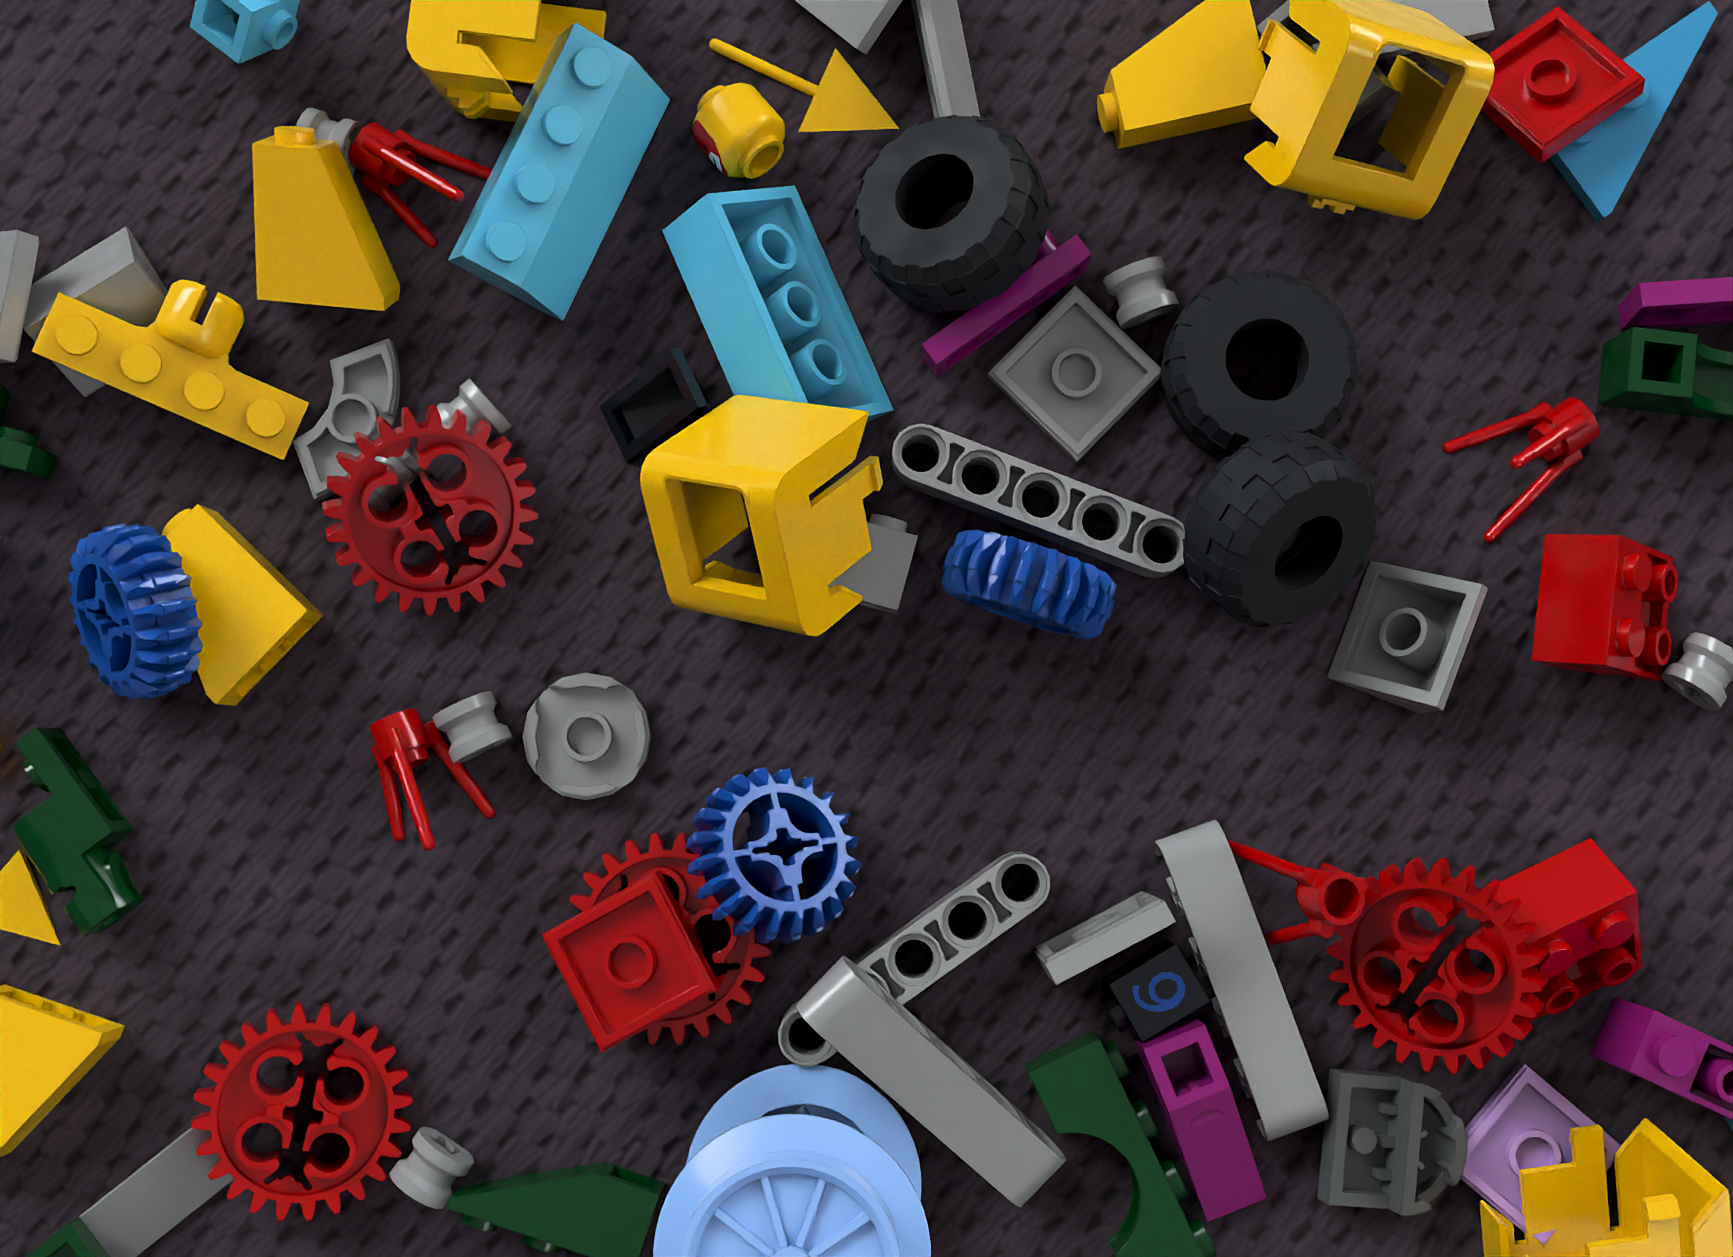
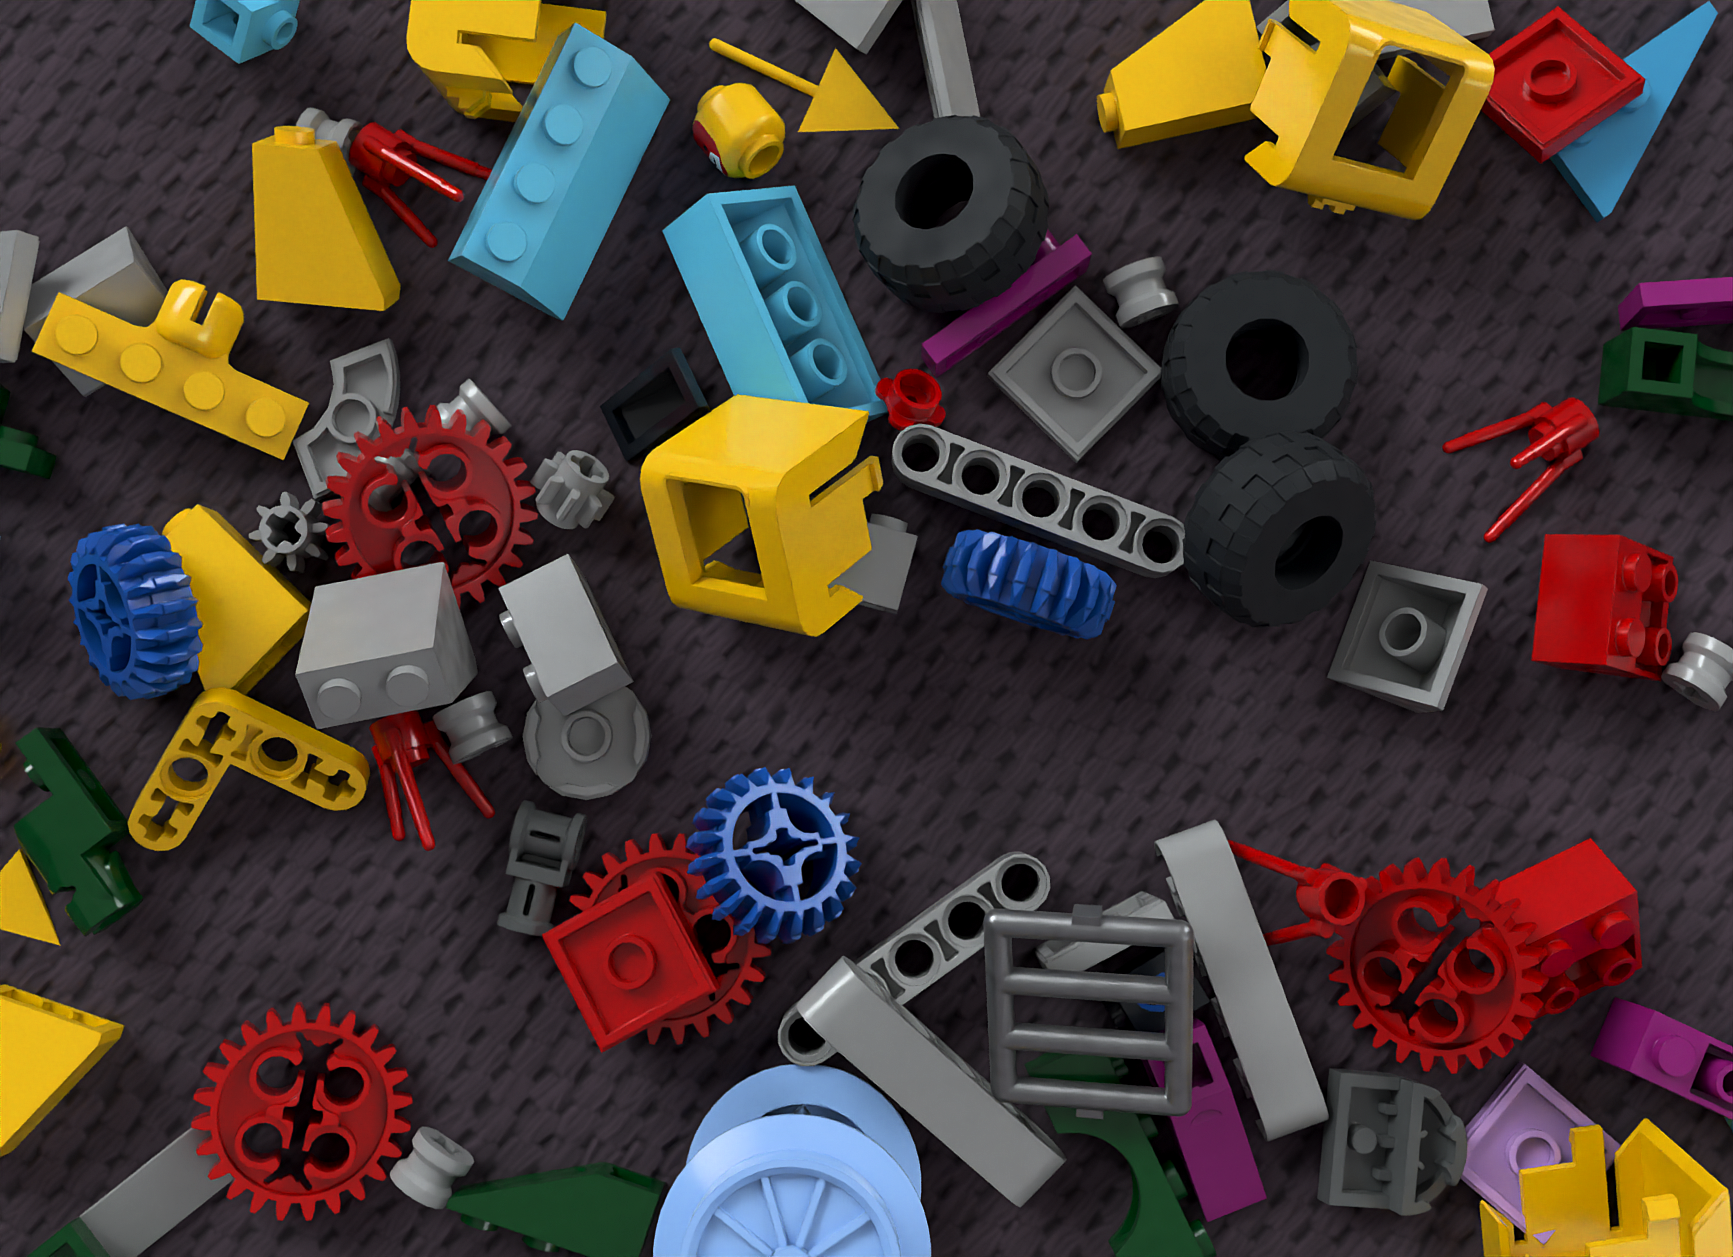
none -> yellow beam [128,687,370,851]
none -> light grey gear [249,492,331,574]
none -> light grey slope [295,562,478,729]
none -> dark grey connector [497,800,588,936]
none -> light grey brick [498,554,634,716]
none -> light grey gear [530,450,615,529]
none -> red plate [875,369,946,431]
none -> flat silver bar [983,904,1194,1119]

